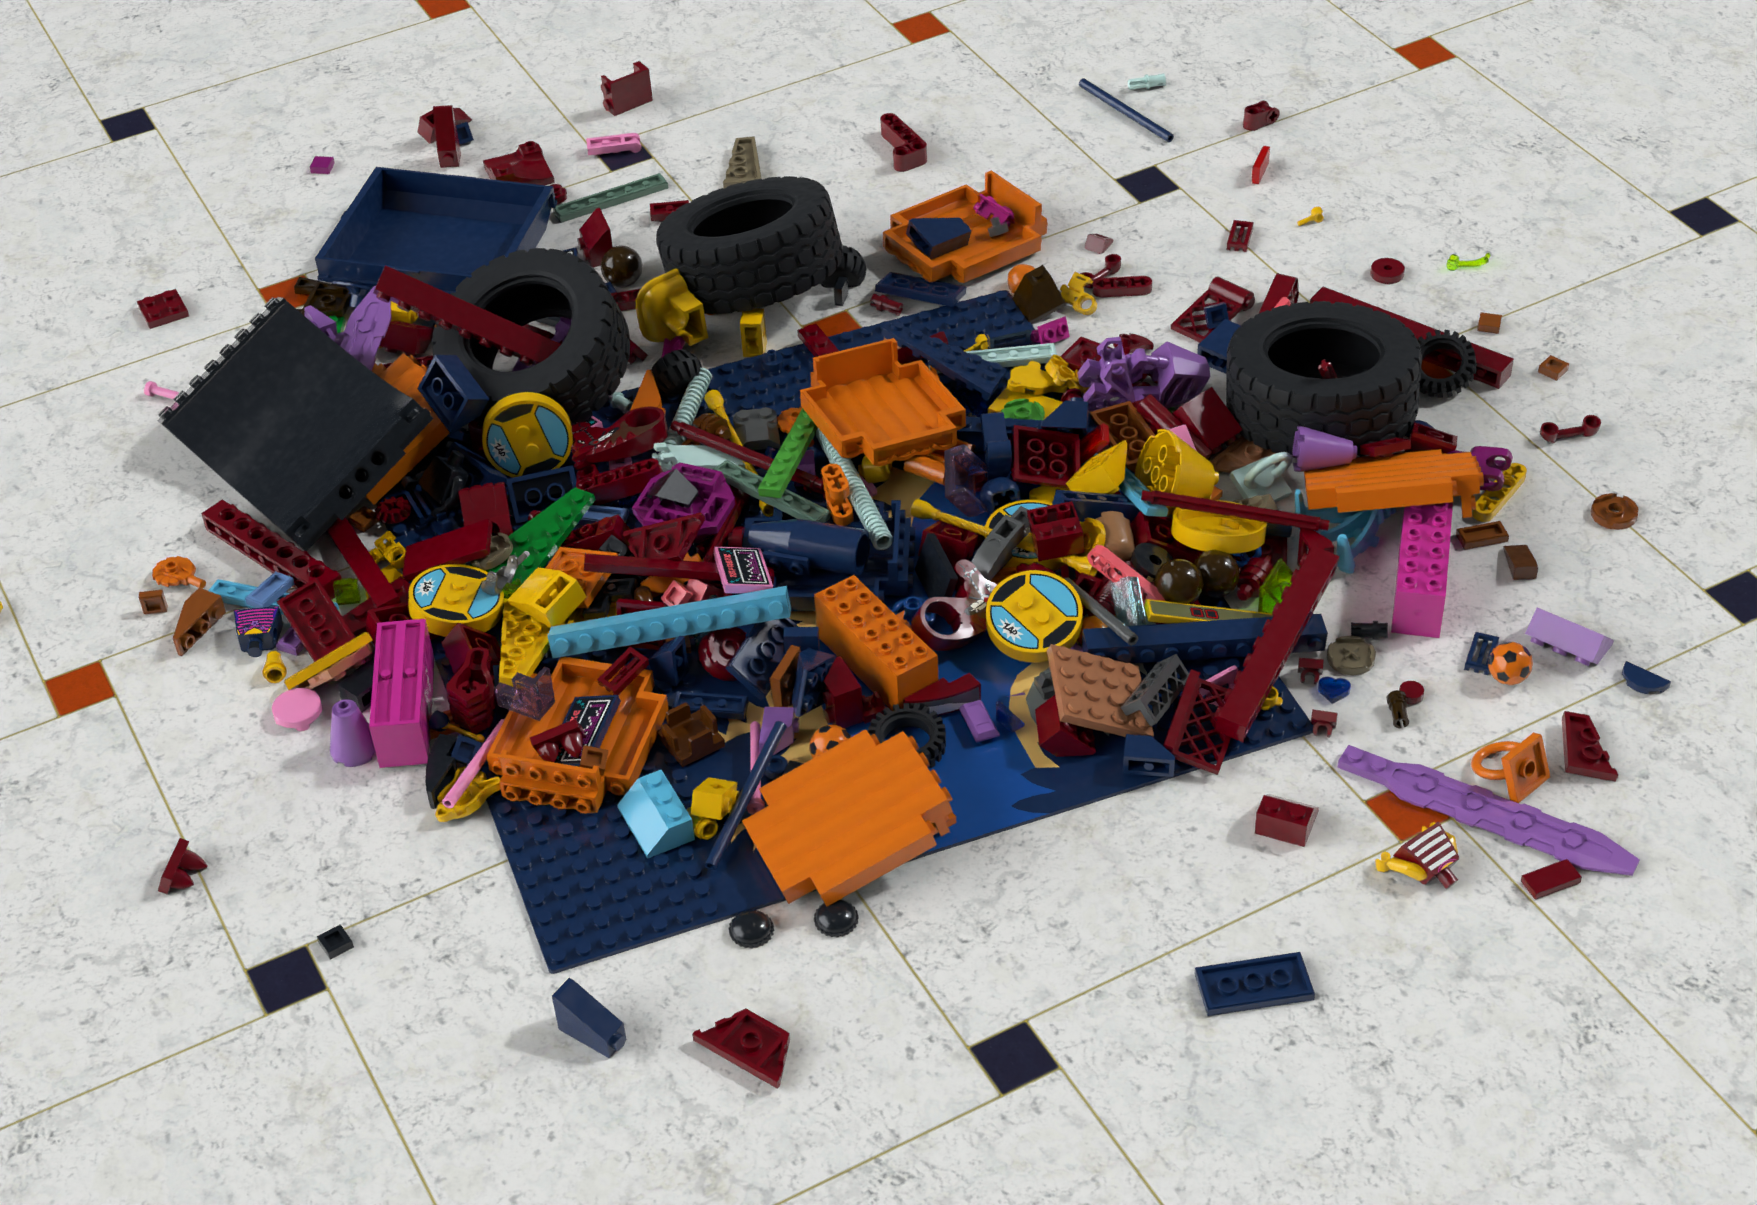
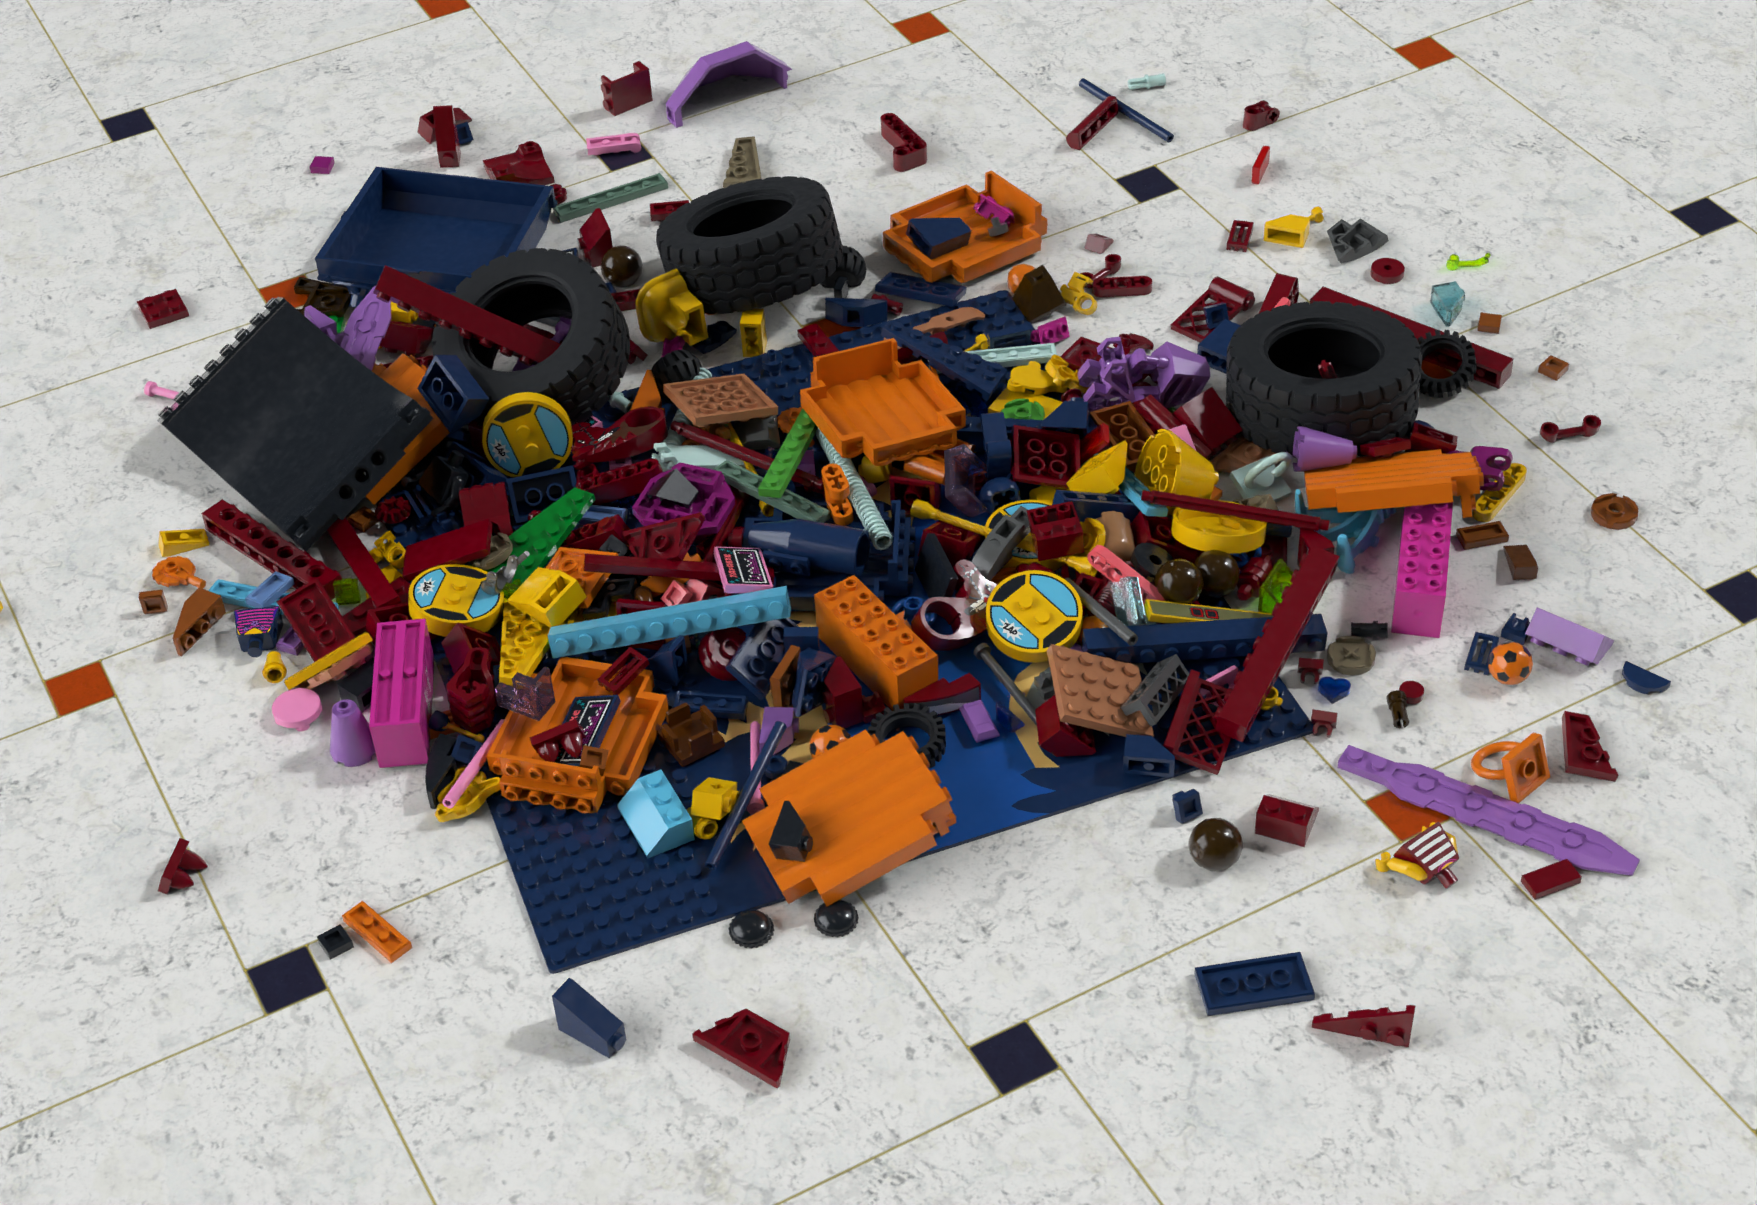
none -> yellow slope [158,529,209,557]
none -> orange tile [342,901,412,963]
none -> nougat plate [663,374,778,427]
none -> medium lavender panel [666,41,793,128]
none -> dark blue slope [691,321,737,354]
none -> black slope [769,801,813,862]
none -> dark blue slope [825,298,888,327]
none -> dark red slope [889,476,942,516]
none -> nougat piece [913,307,985,335]
none -> dark grey bar [973,643,1037,725]
none -> dark red brick [1066,96,1118,151]
none -> dark blue tile [1172,789,1203,824]
none -> dark brown piece [1188,818,1243,871]
none -> yellow slope [1263,214,1310,248]
none -> dark red wing [1312,1005,1415,1047]
none -> dark grey slope [1327,219,1389,263]
none -> clear light blue slope [1430,281,1465,327]
none -> dark blue tile [1501,613,1530,645]

